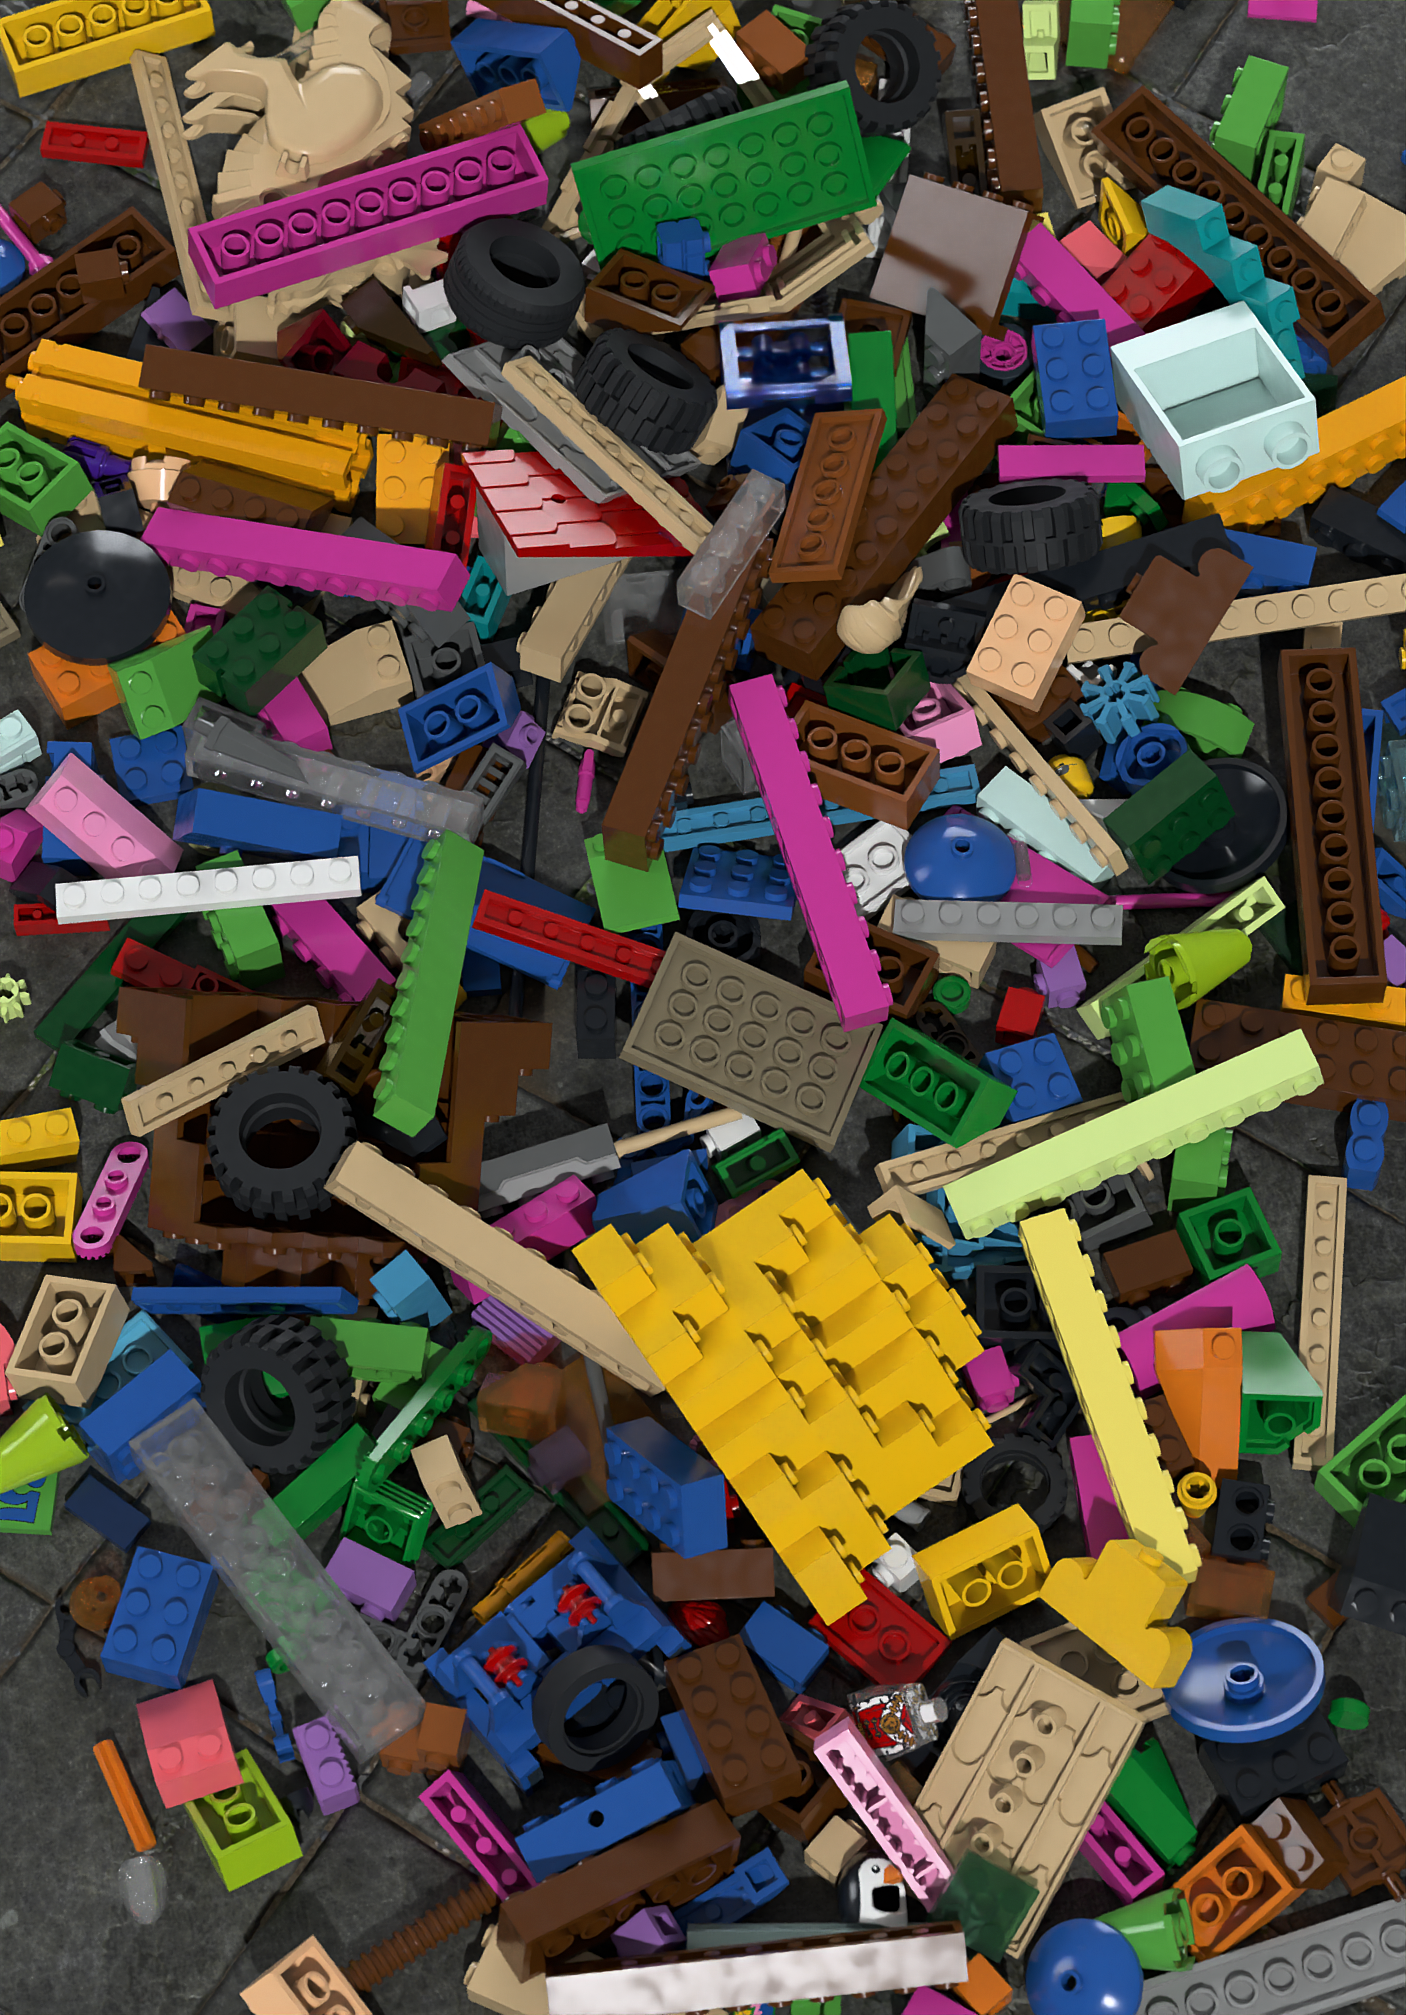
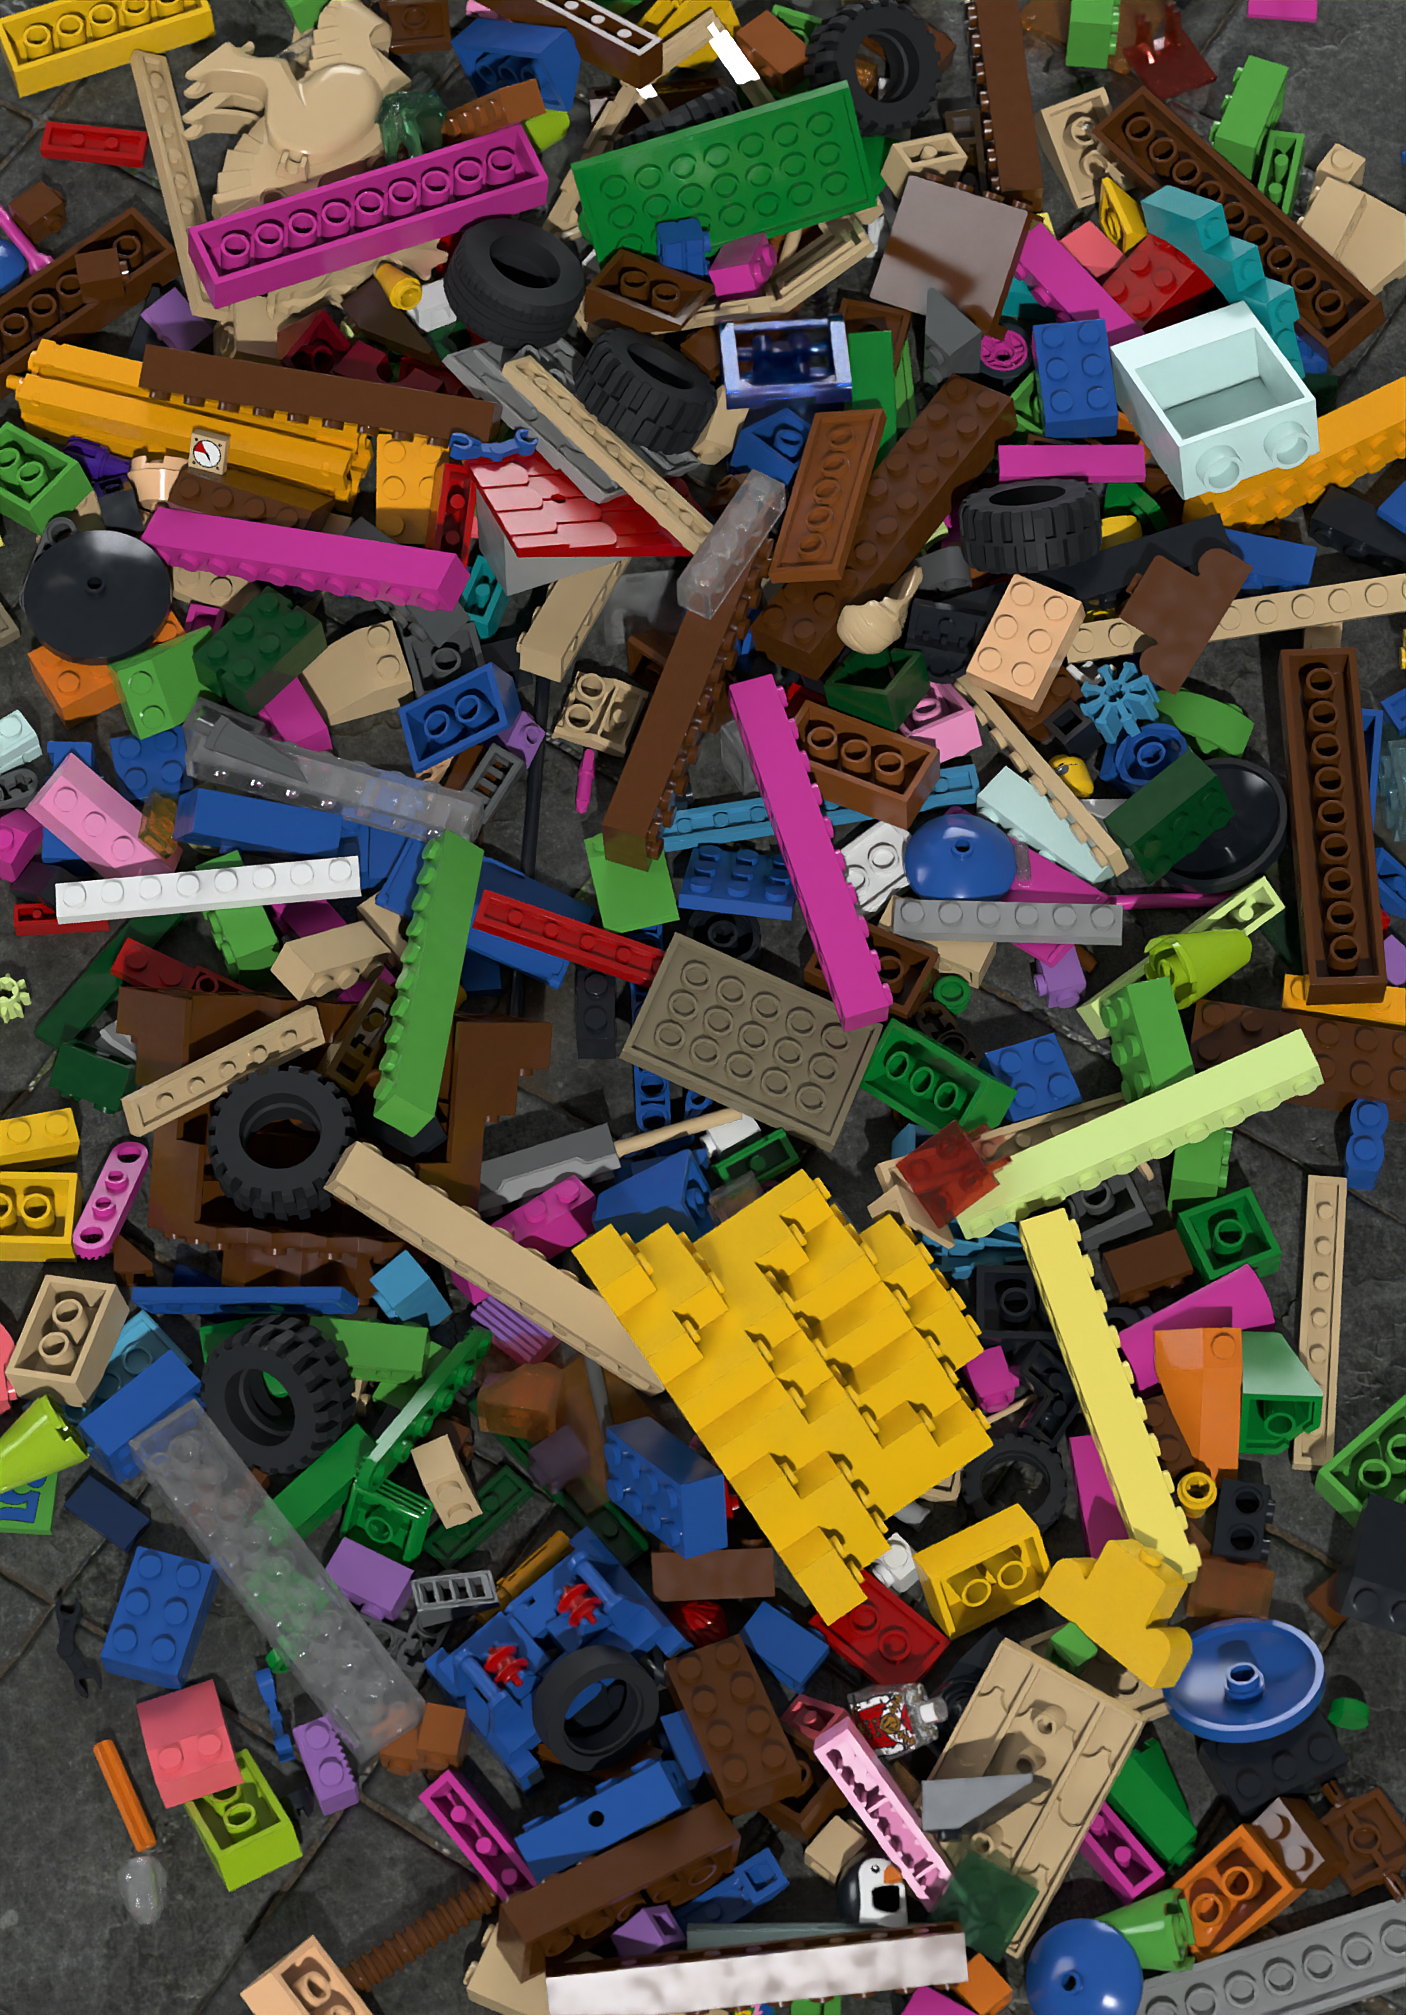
clear orange piece [69,1575,122,1631] -> none
red brick [995,987,1045,1046] -> none
yellowish green slope [1022,0,1060,80] -> none
none -> clear yellow plate [138,791,178,859]
none -> tile [188,429,230,475]
none -> tan brick [270,921,391,1001]
none -> clear green piece [374,88,449,166]
none -> yellow cone [376,263,422,310]
none -> dark grey slope [410,1570,500,1628]
none -> blue piece [448,429,539,462]
none -> clear brick [707,1170,765,1226]
none -> tan brick [880,132,968,199]
none -> clear red plate [895,1120,1013,1229]
none -> slope [922,1773,1052,1842]
none -> bright green slope [1045,1622,1098,1678]
none -> clear red plate [1123,2,1217,101]

